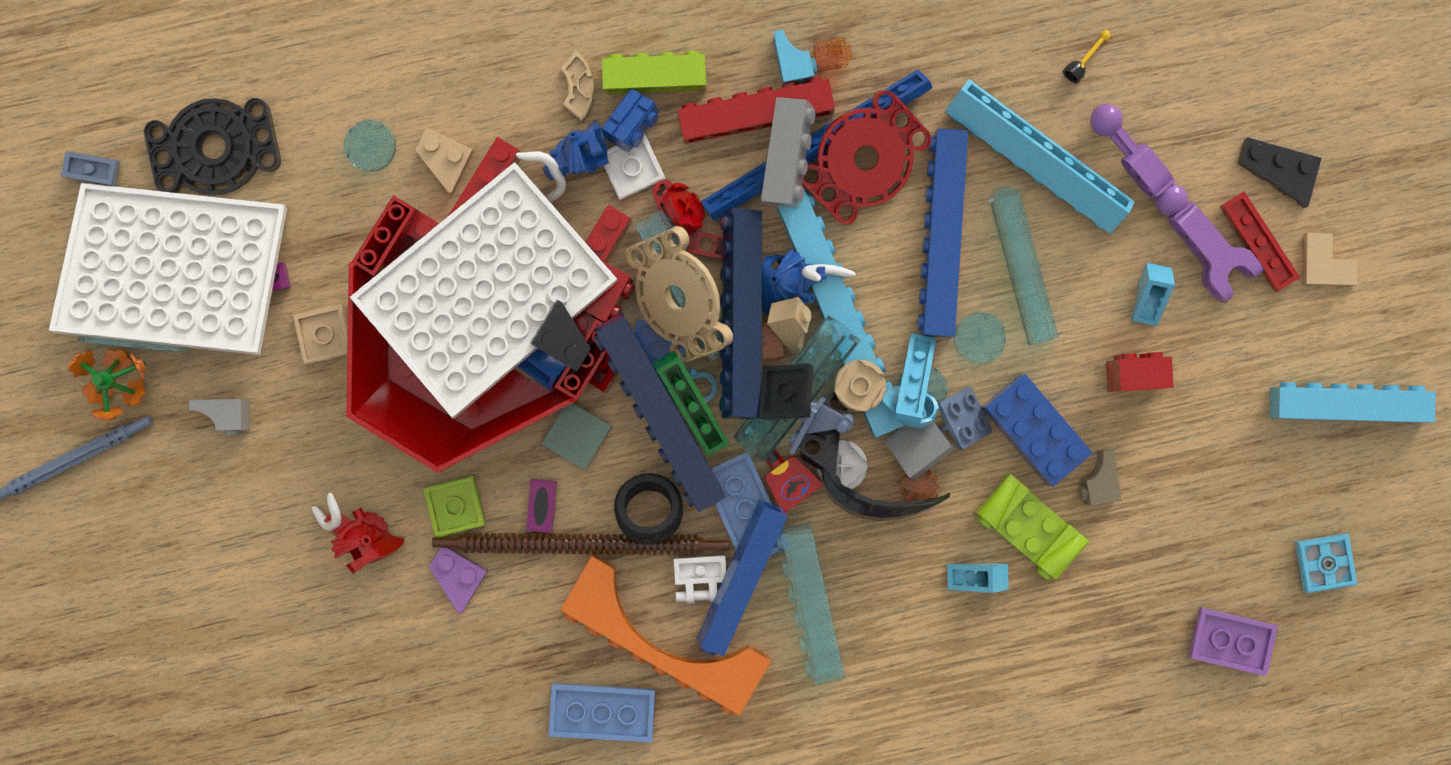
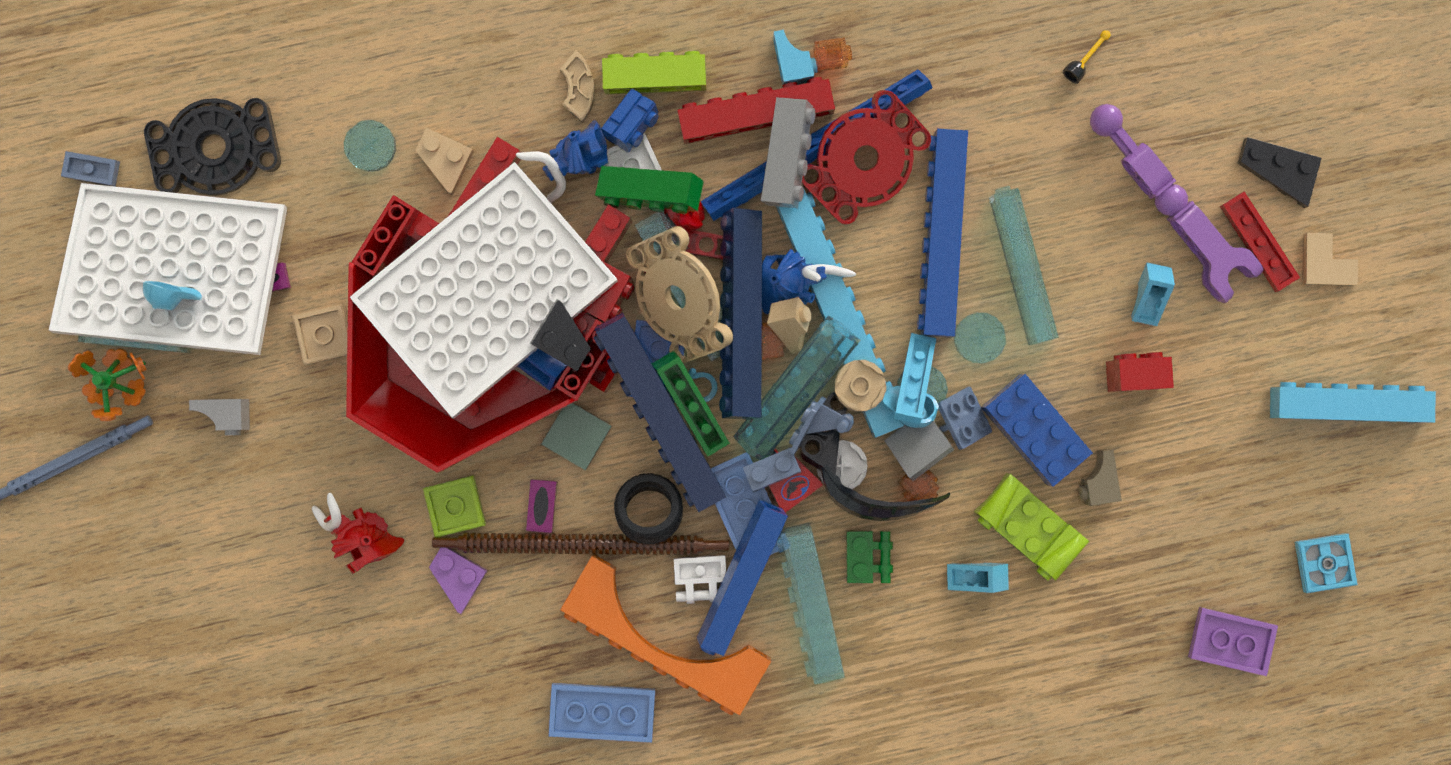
black plate [759,363,814,420] -> none
medium azure brick [945,79,1135,234] -> none
none -> medium azure piece [143,281,202,311]
none -> green brick [595,166,704,214]
none -> sand blue plate [743,447,801,492]
none -> green plate [846,531,893,583]

